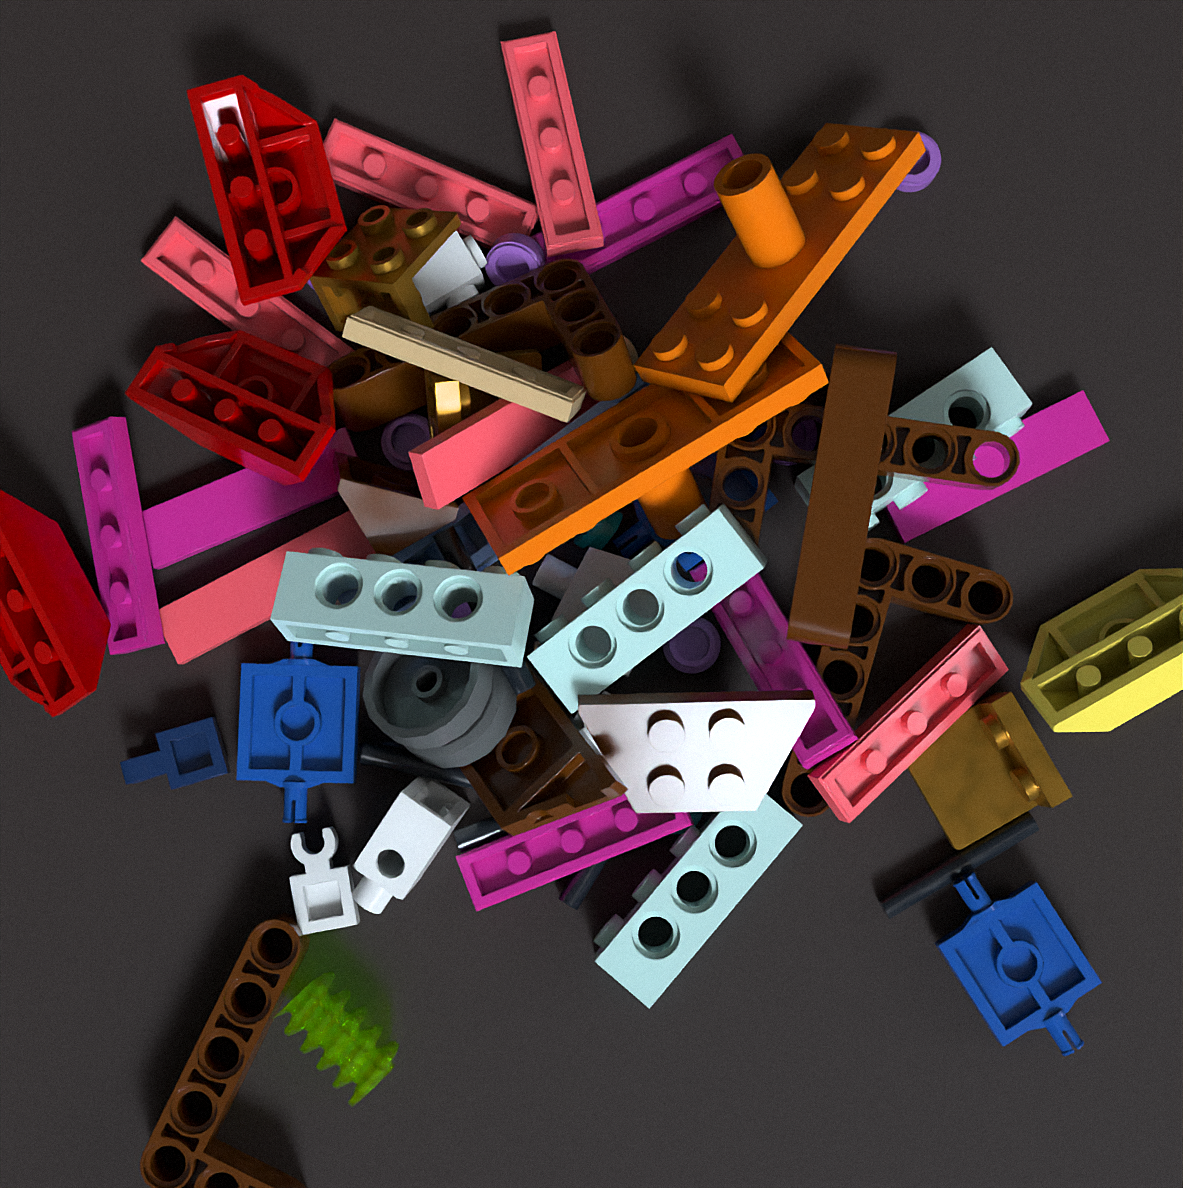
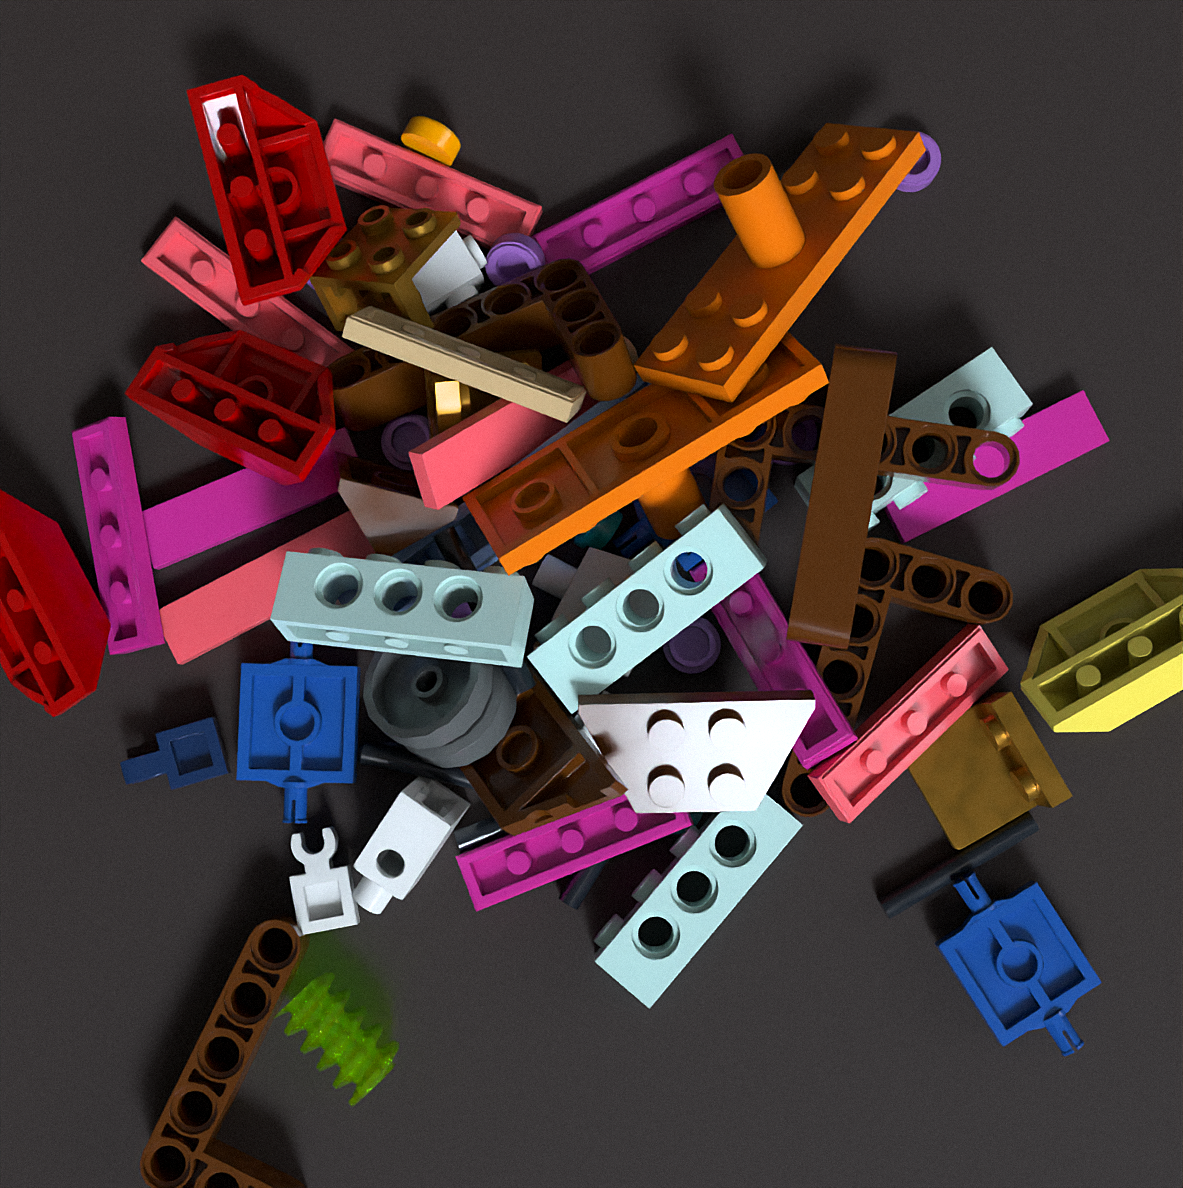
coral tile [500,31,604,257] -> none
none -> light orange tile [401,116,461,167]

